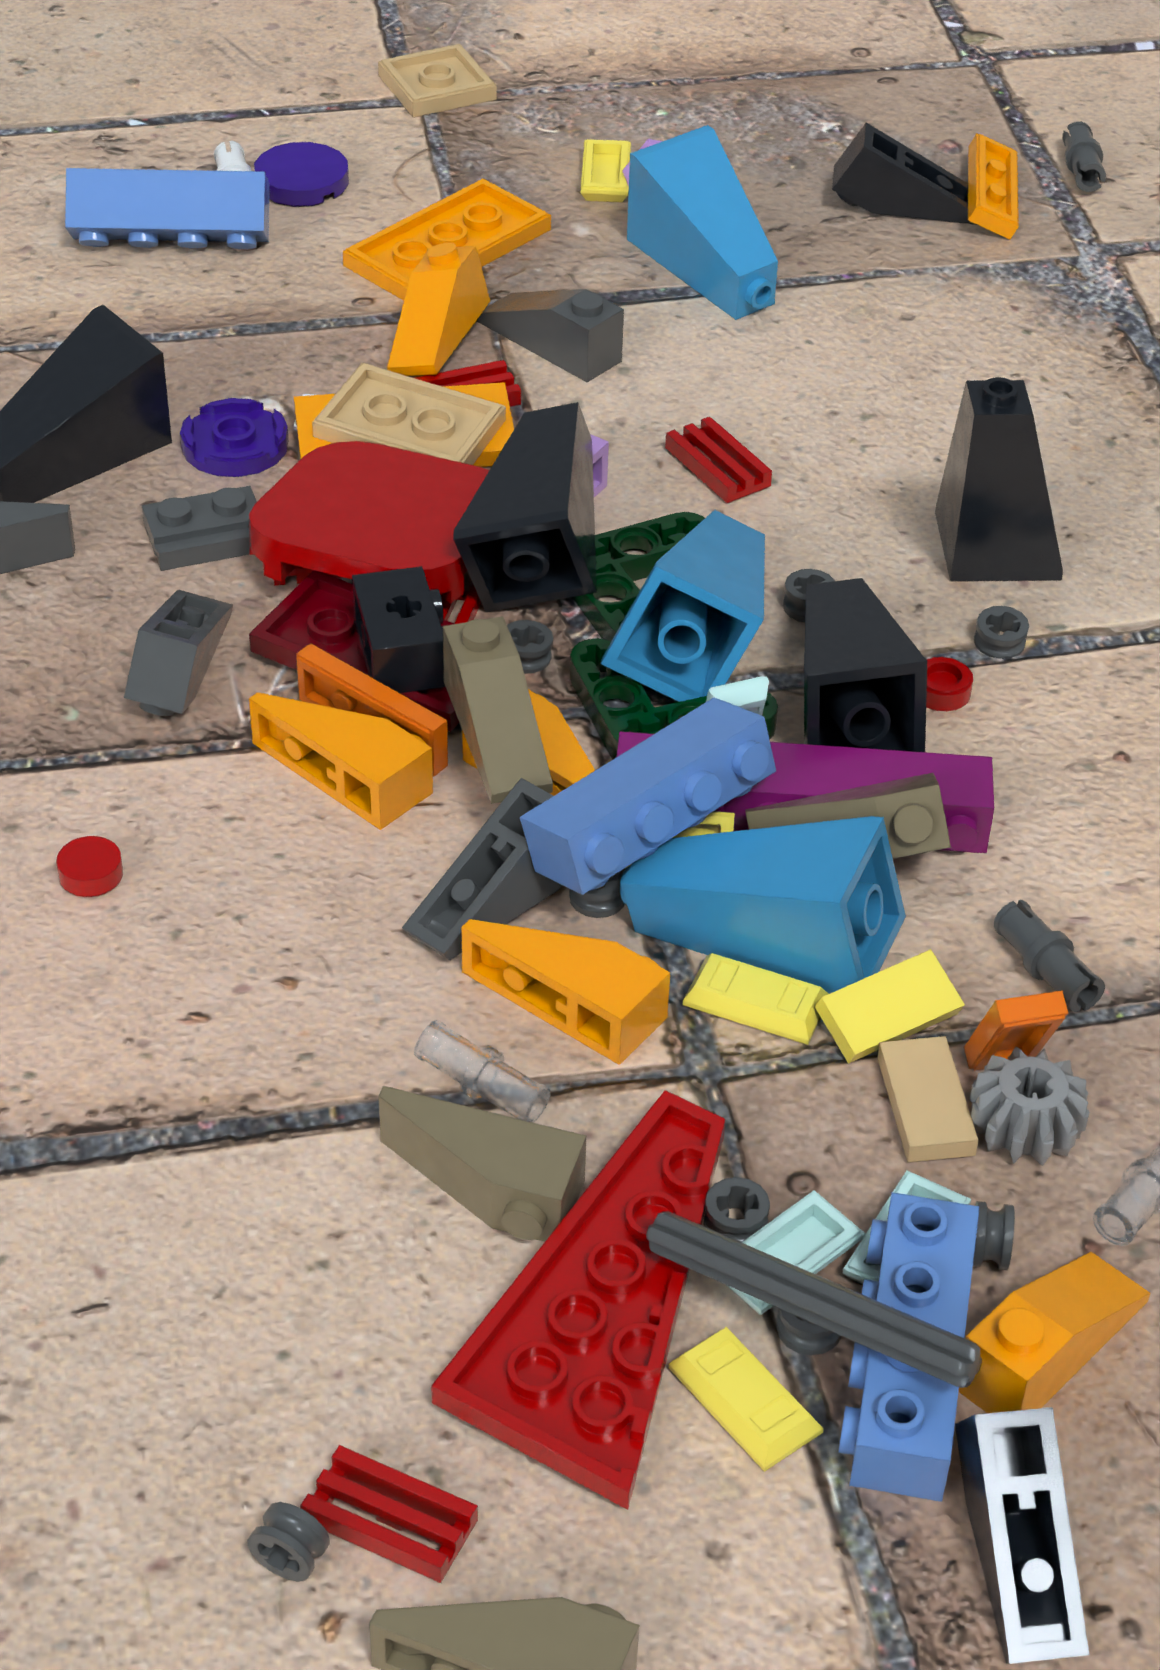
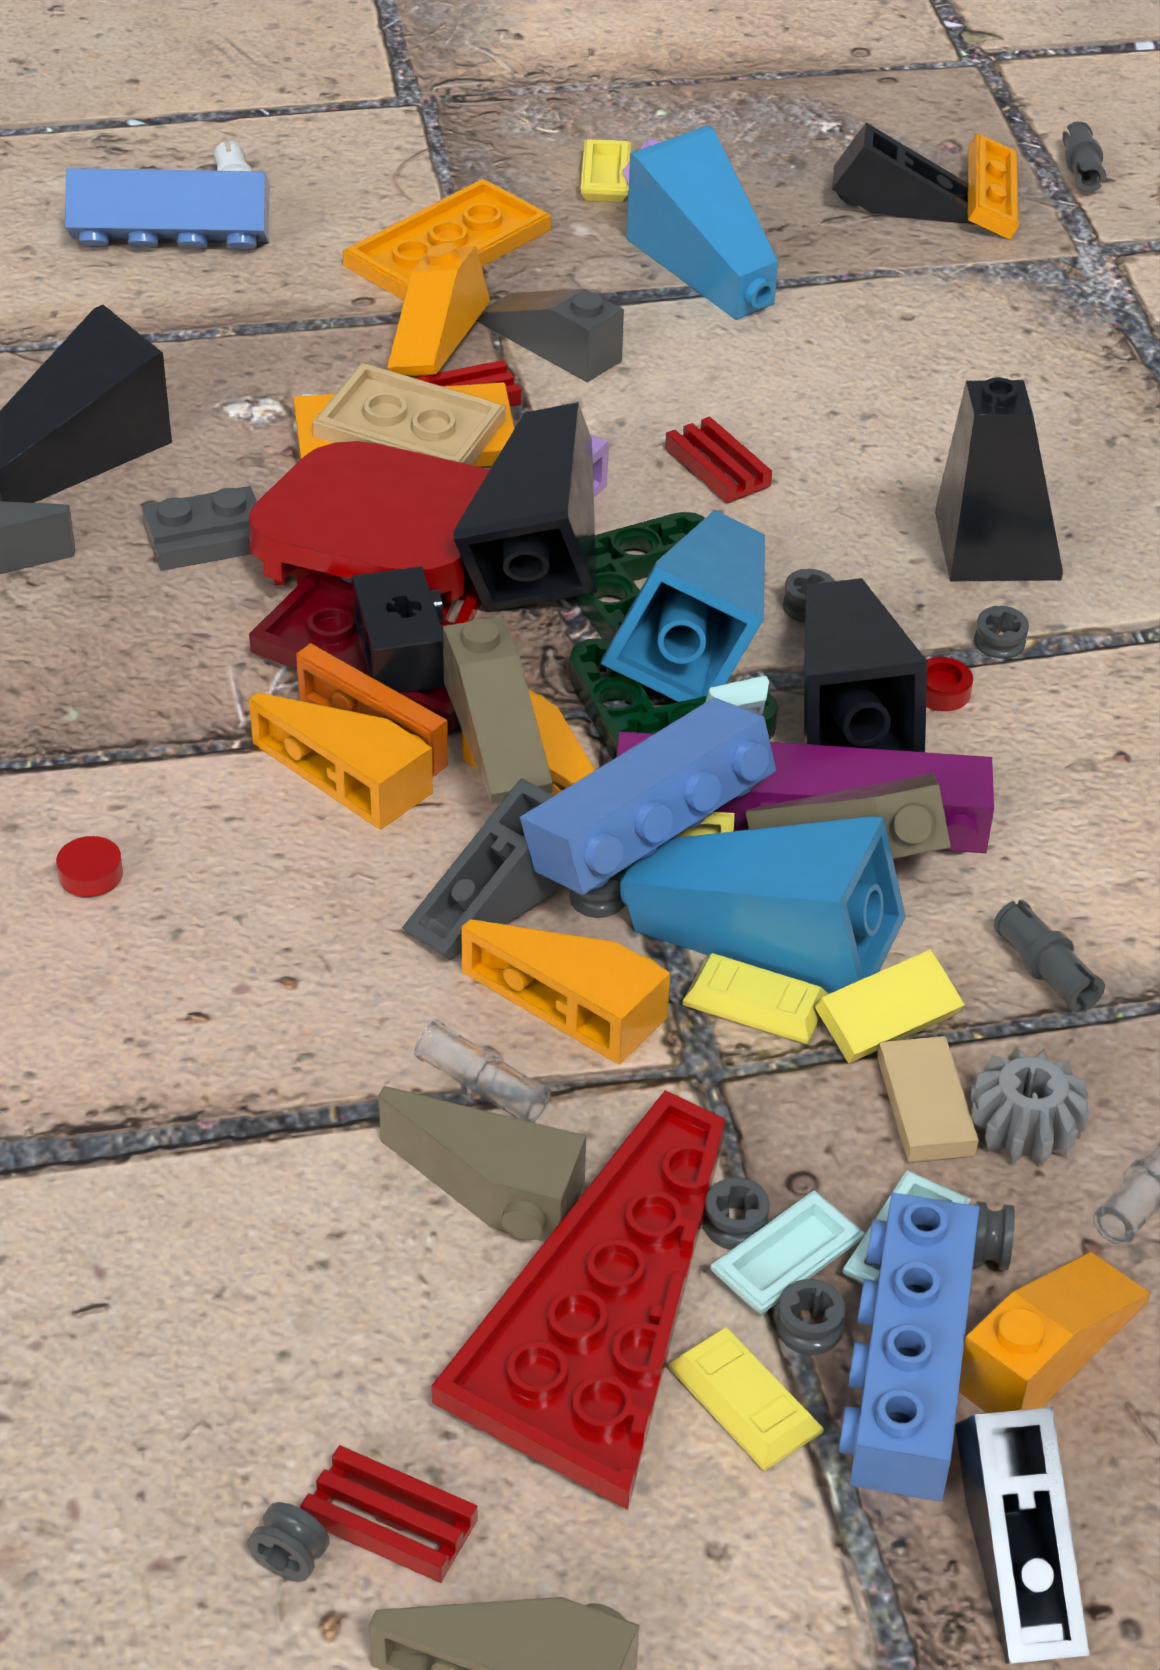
dark grey slope [124,590,233,716] -> none
dark purple tile [180,398,289,477] -> none
dark purple tile [254,142,349,207] -> none
tan tile [378,44,497,118] -> none
dark grey bush [507,620,553,674] -> none
dark grey axle [646,1211,982,1388] -> none
orange tile [964,991,1068,1071] -> none

